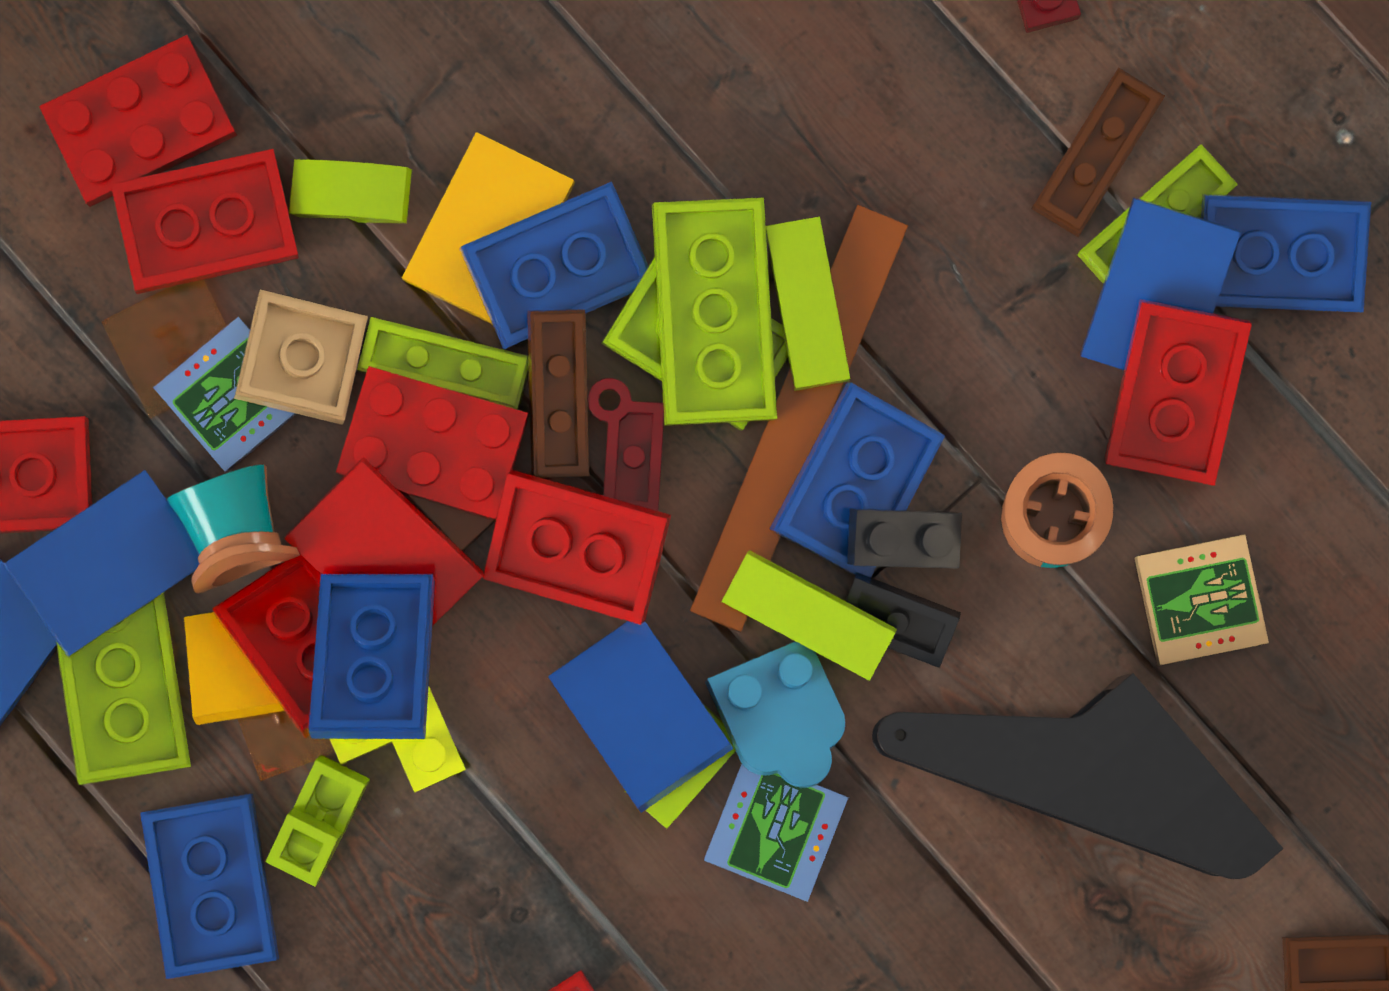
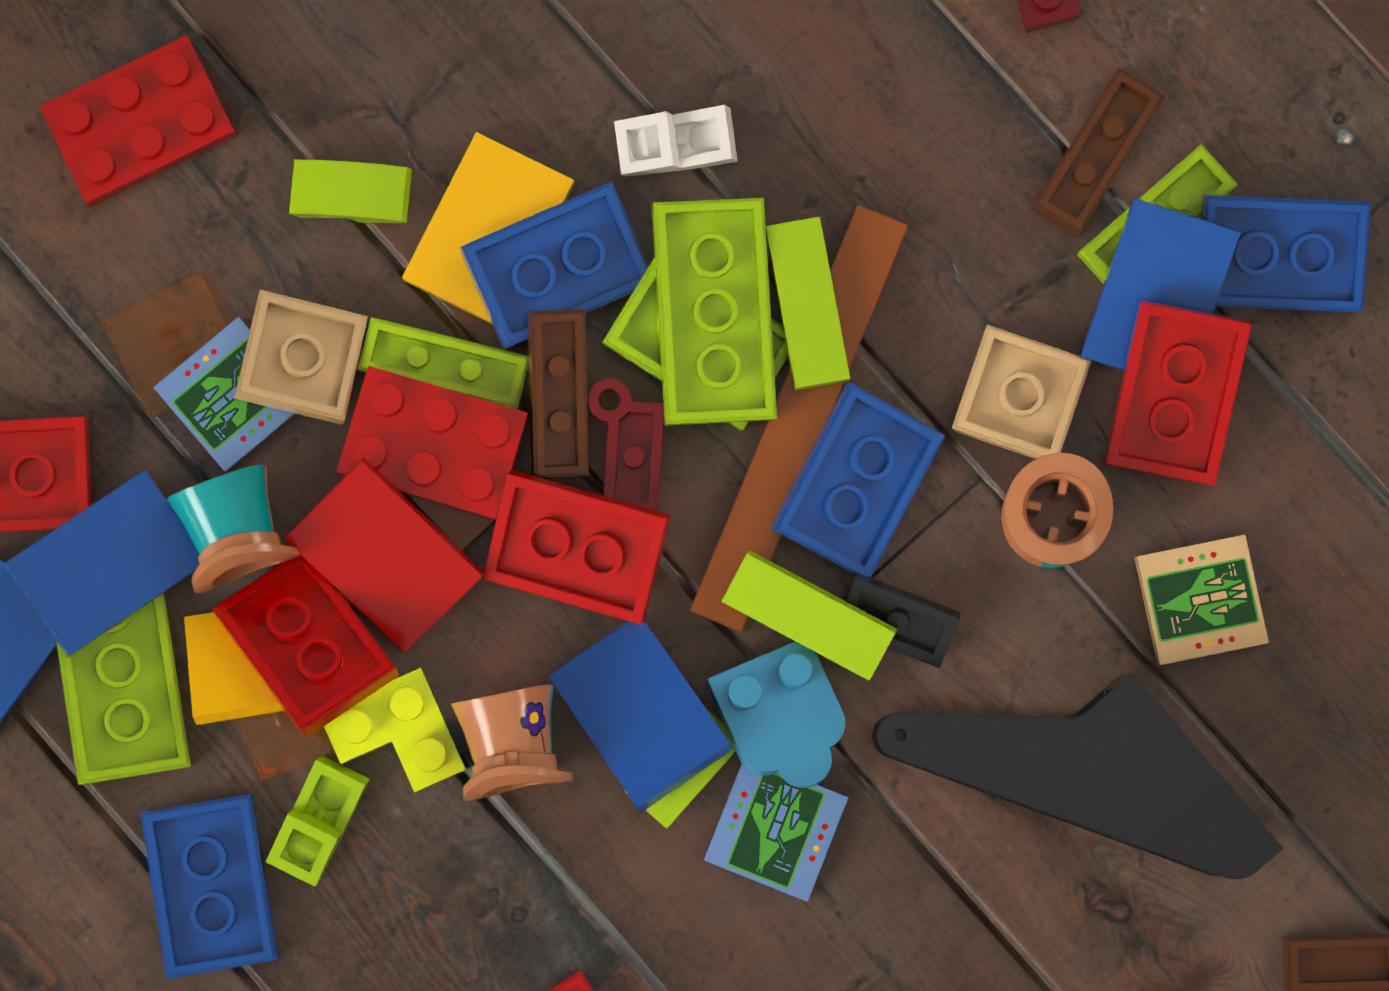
red plate [111,149,299,294] -> none
blue tile [309,574,435,739] -> none
black plate [847,508,962,569] -> none
none -> nougat hat [451,684,574,802]
none -> white slope [614,105,738,176]
none -> tan tile [951,325,1092,459]

